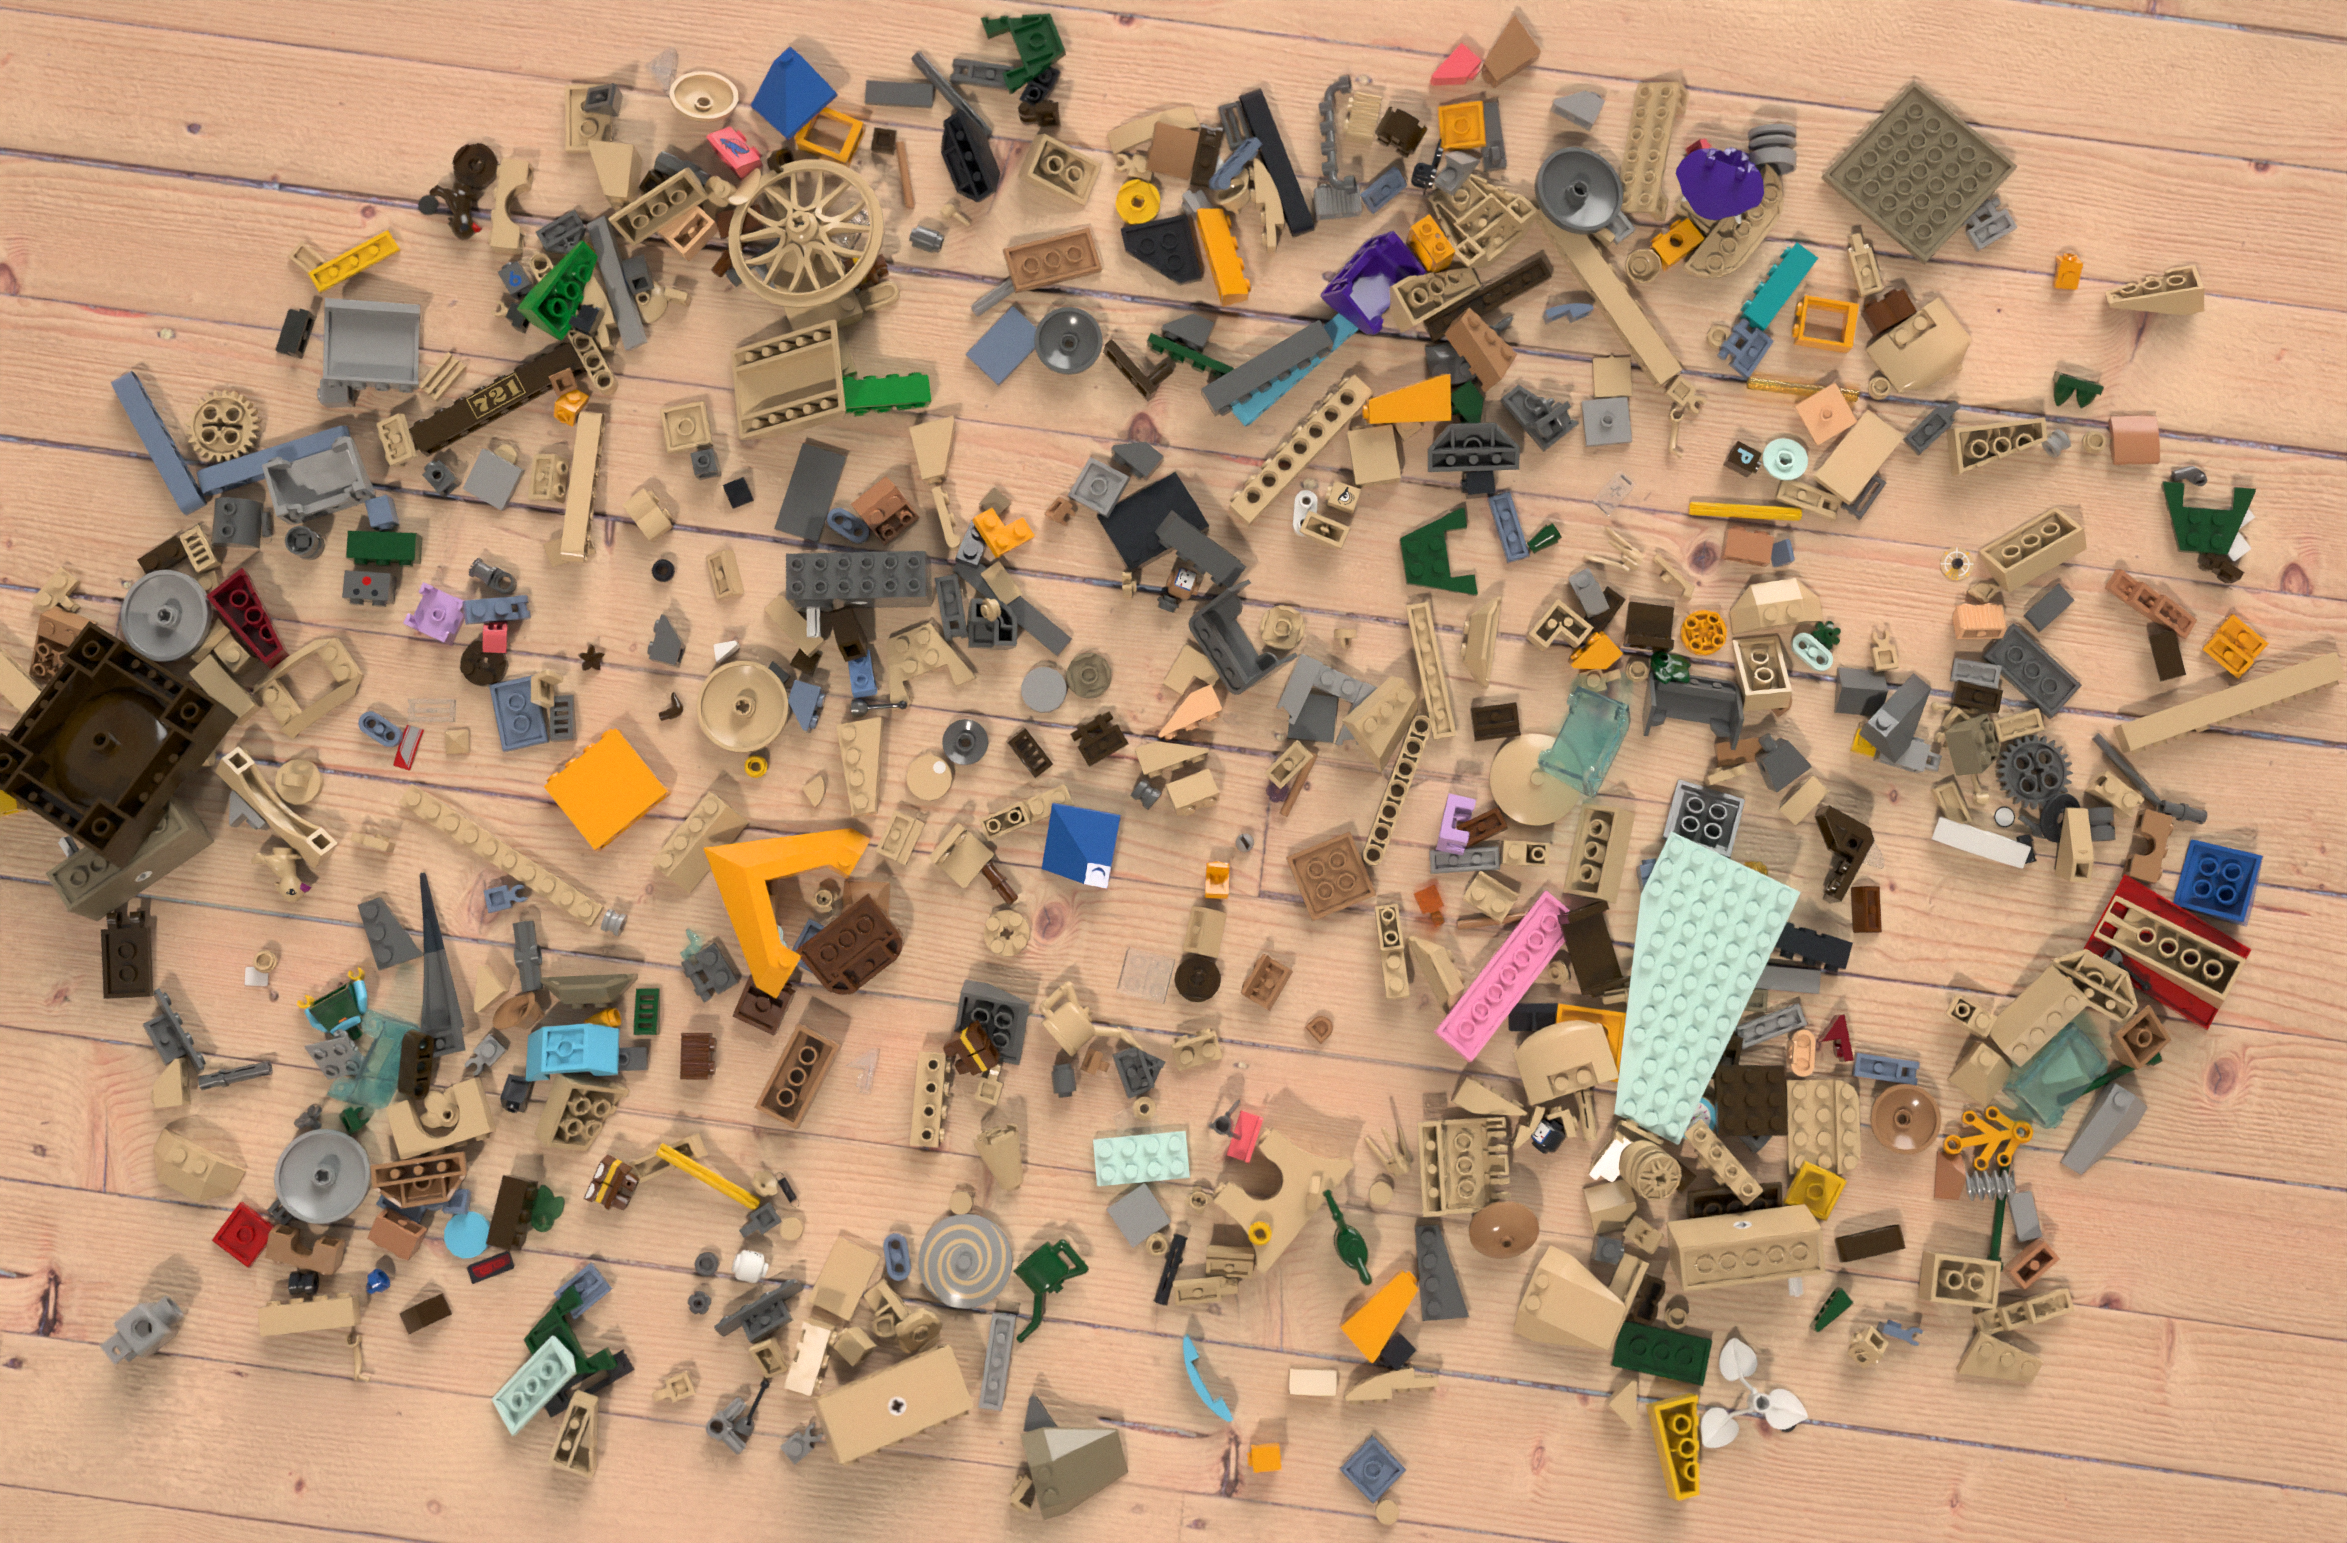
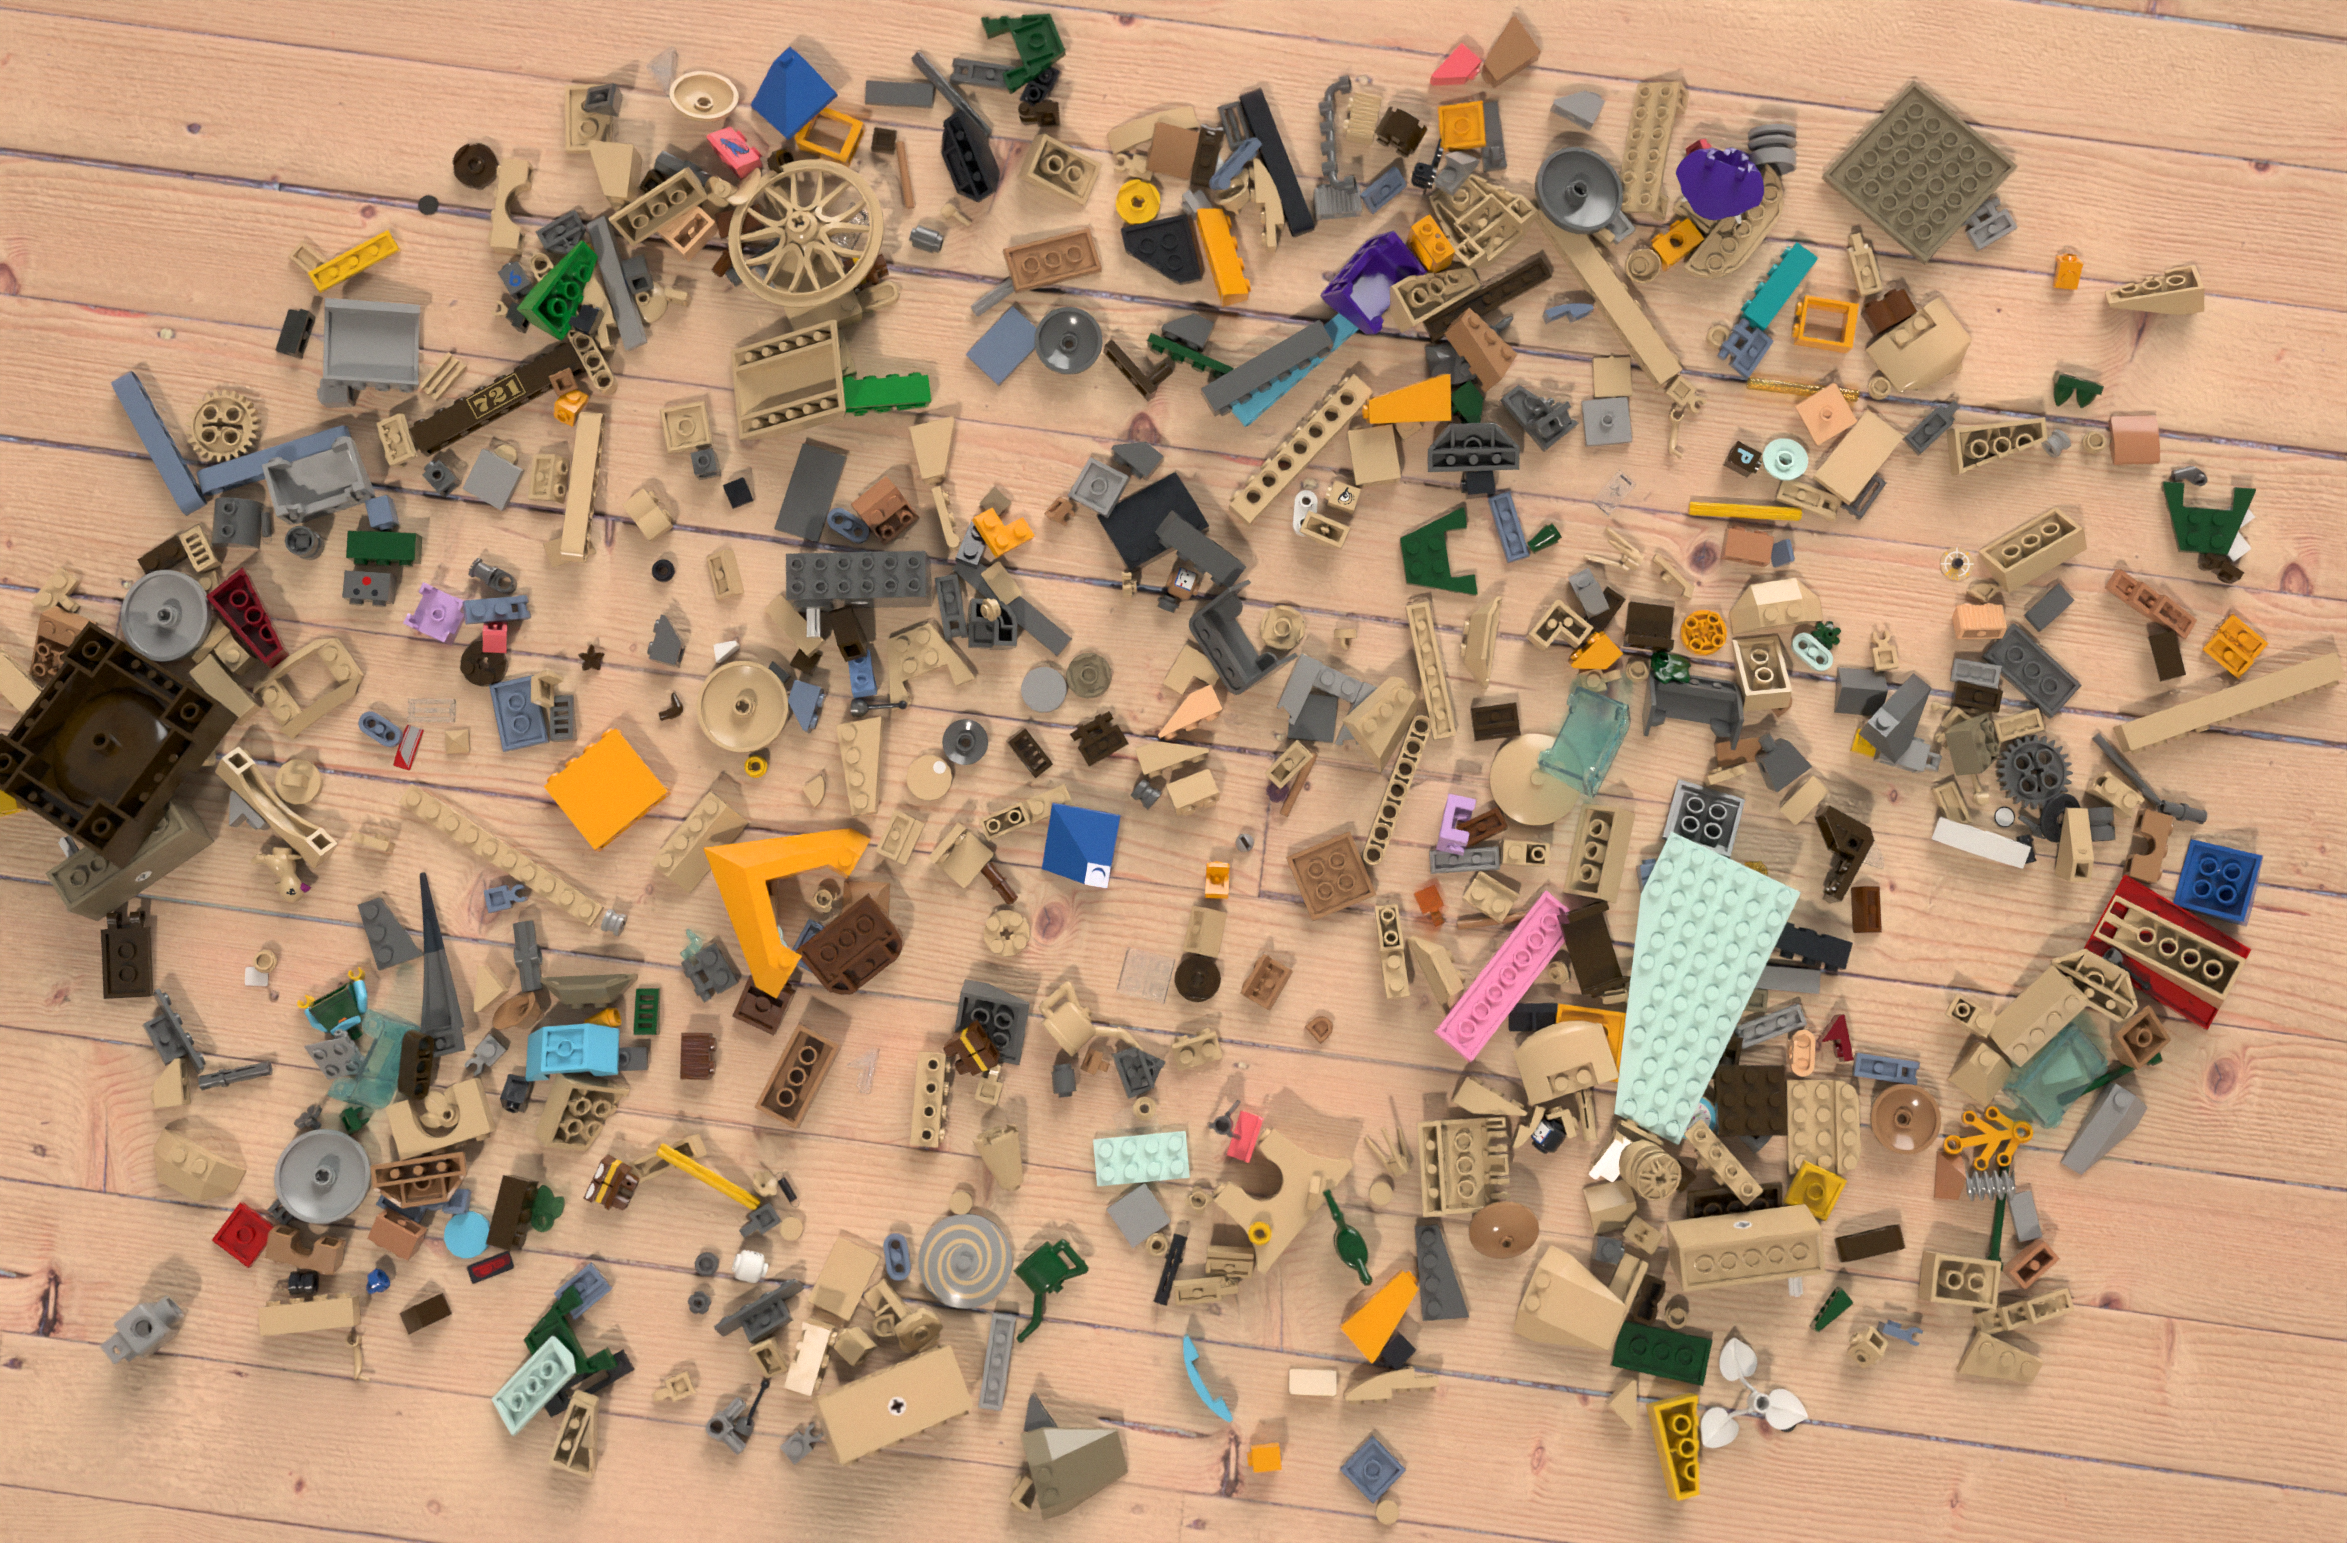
dark brown animal [429,183,482,240] -> none

